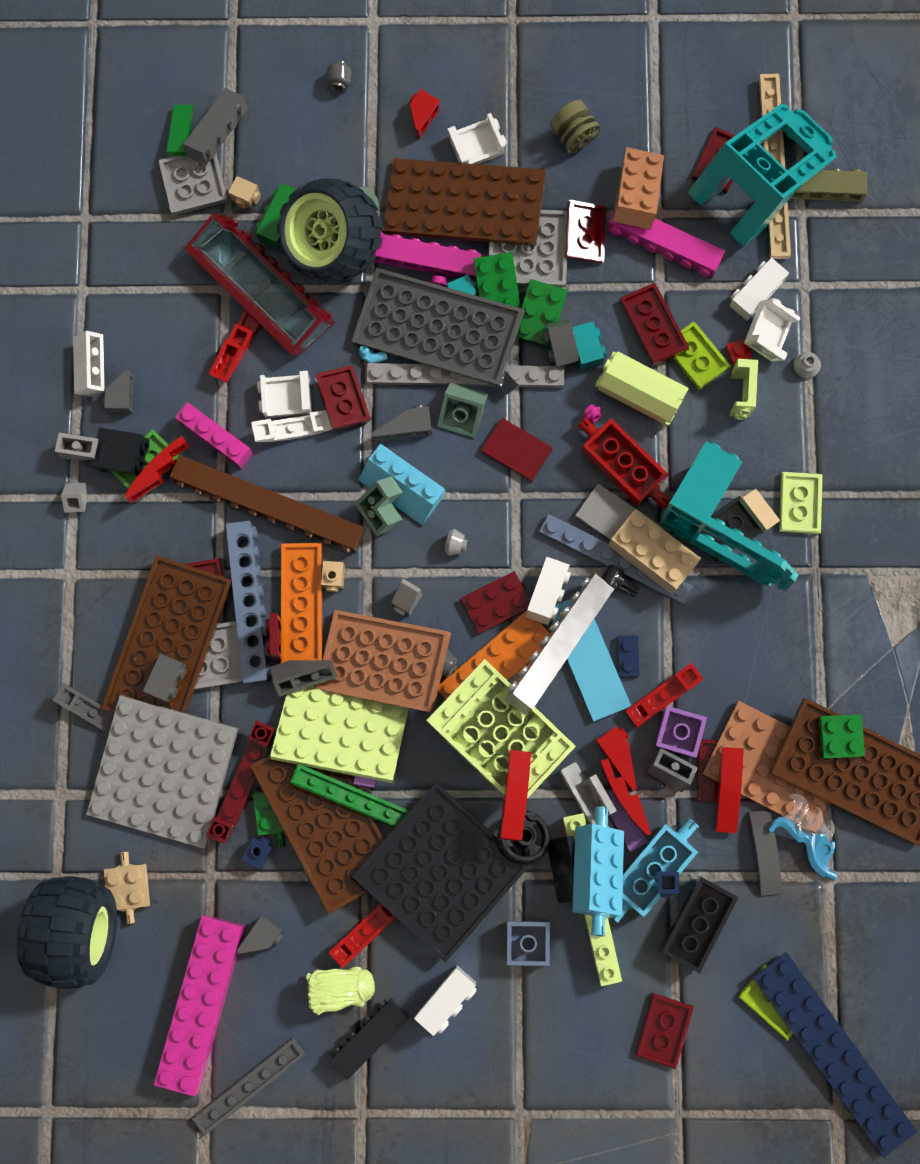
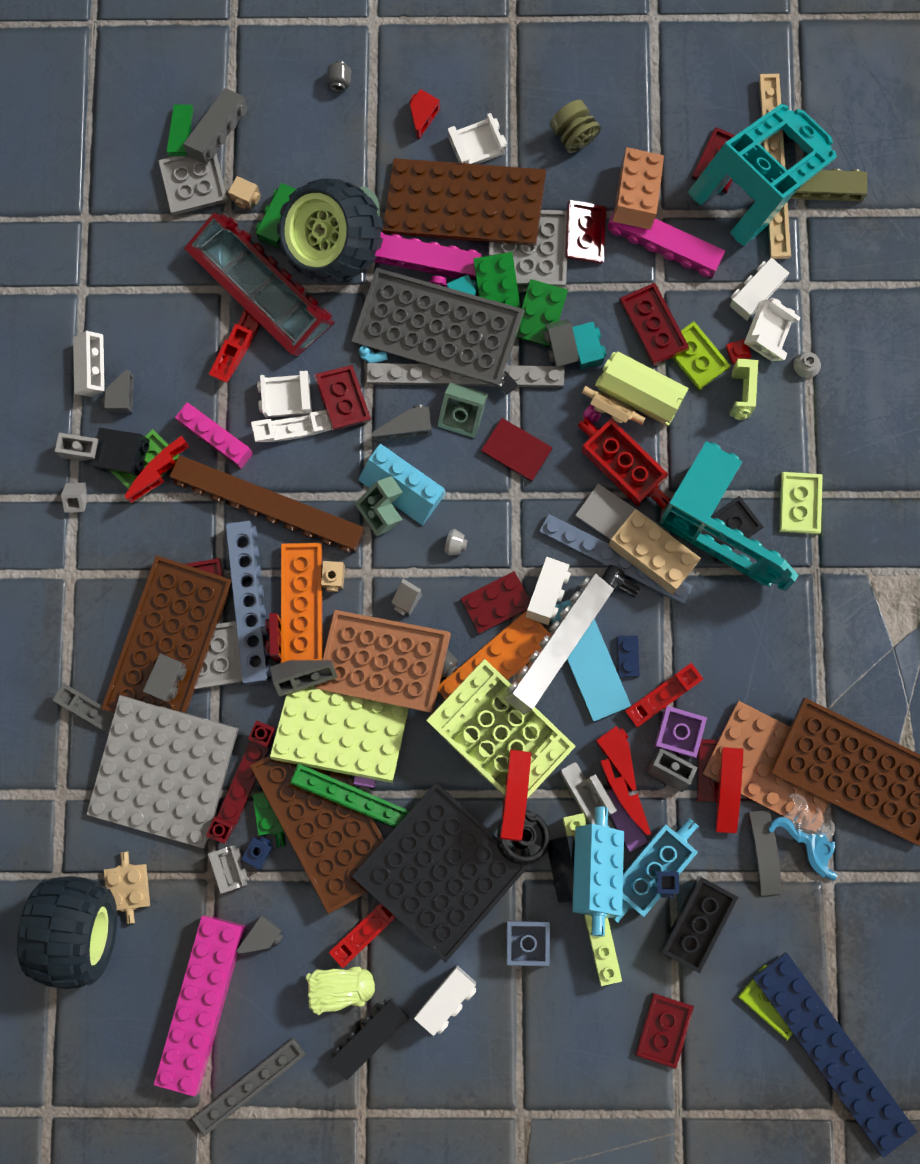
tan tile [739,489,780,533] -> none
green plate [819,714,865,758] -> none
none -> light grey hinge [208,845,249,894]
none -> tan plate [582,386,645,425]

